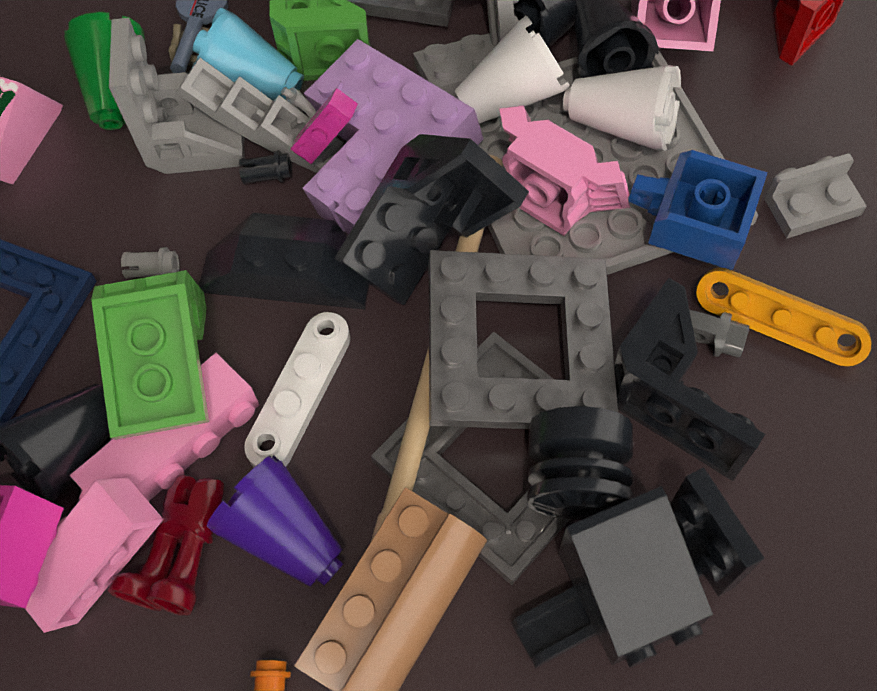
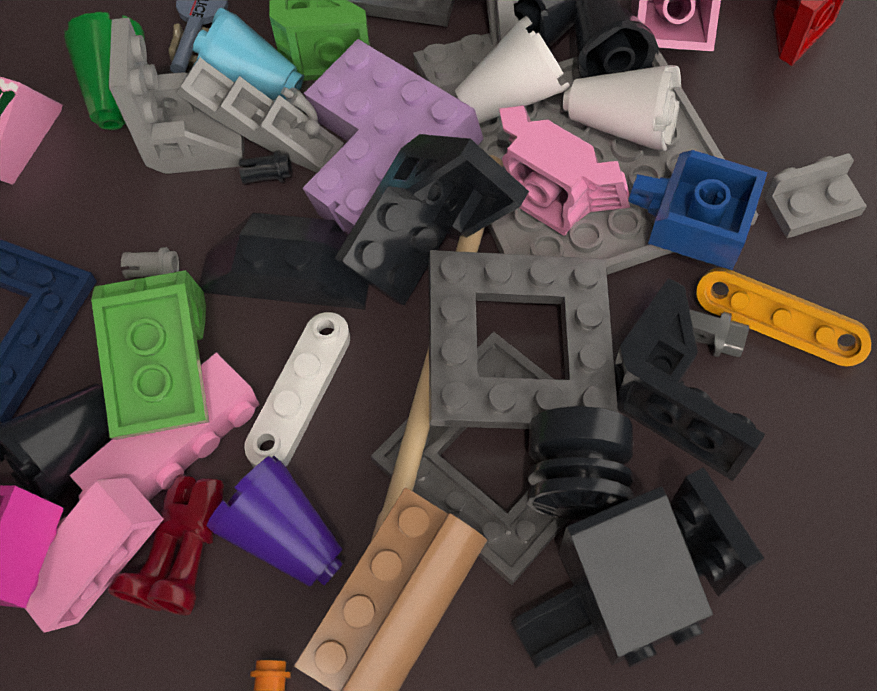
dark pink piece [290,88,358,164] -> none

